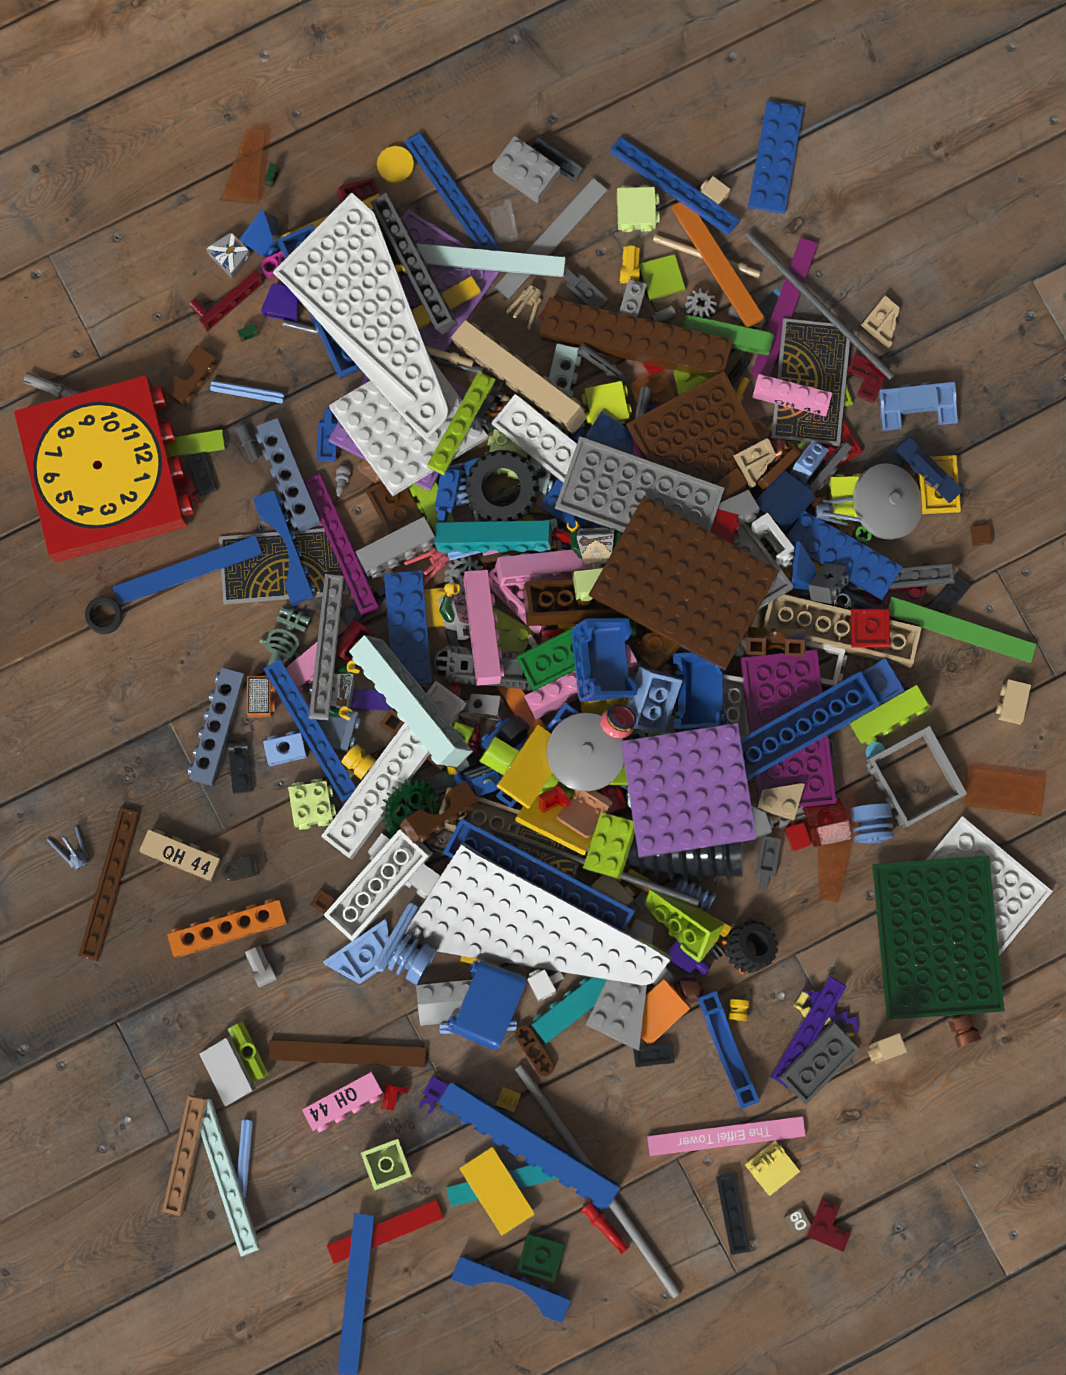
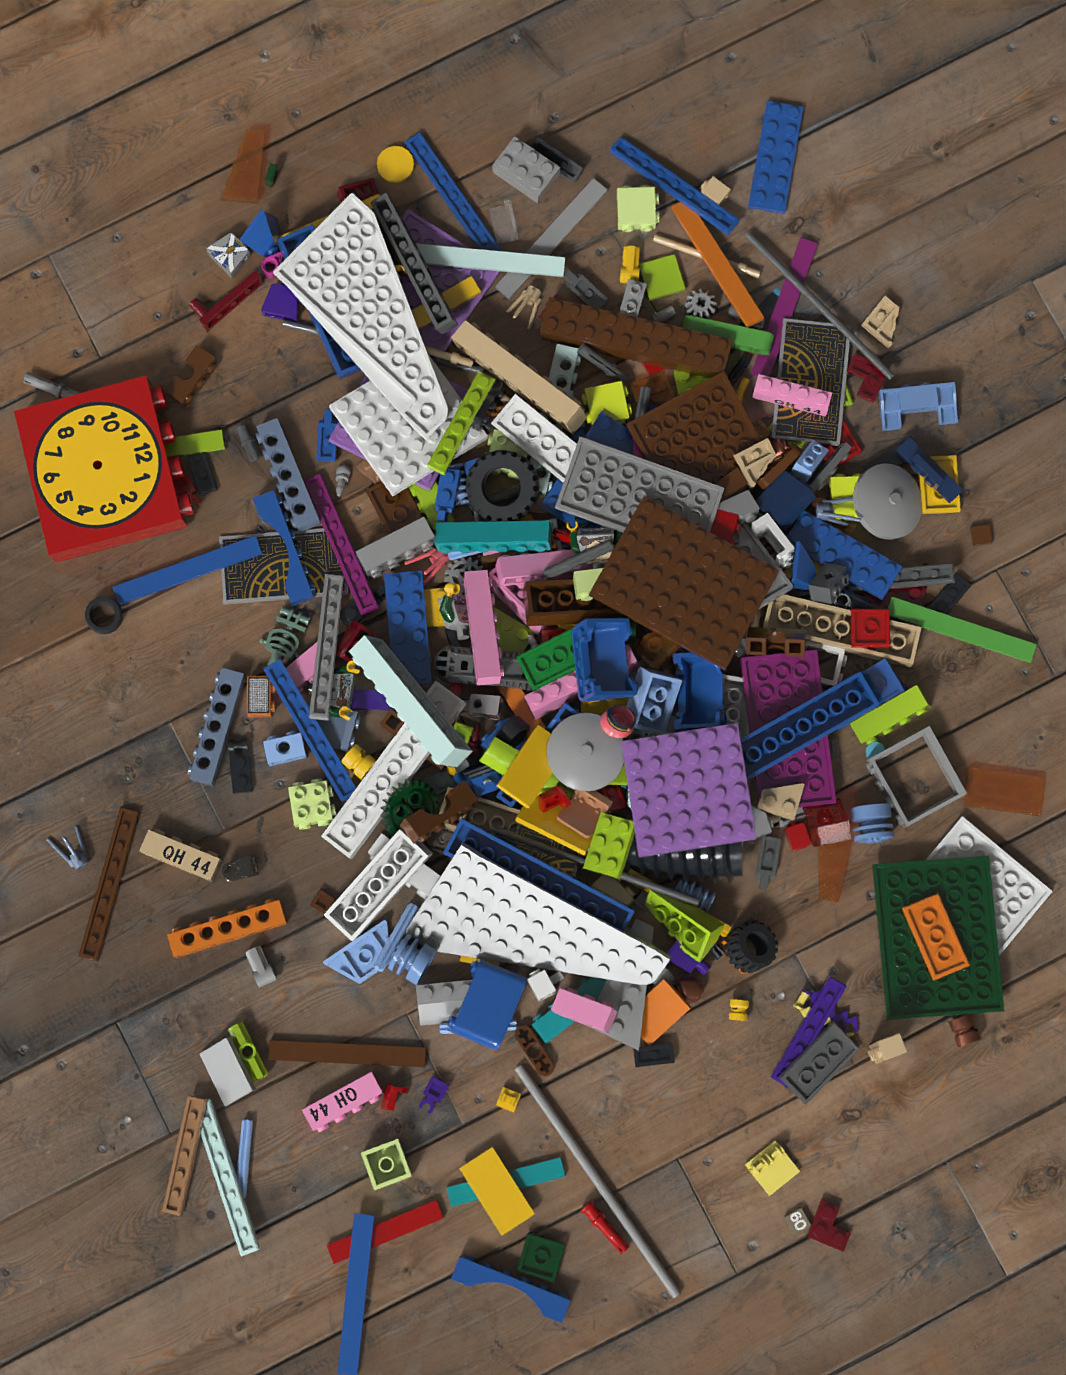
light blue axle [210,380,284,403] -> none
dark green tile [237,324,259,342] -> none
blue brick [438,1081,622,1209] -> none
bright pink tile [647,1117,806,1156] -> none
blue arch [697,991,760,1110] -> none
black plate [716,1173,750,1255] -> none
bright green bush [854,526,872,545] -> none
tan brick [996,680,1031,725] -> none
none -> dark grey axle [544,540,614,580]
none -> bright pink brick [551,987,617,1034]
none -> orange tile [902,893,970,981]

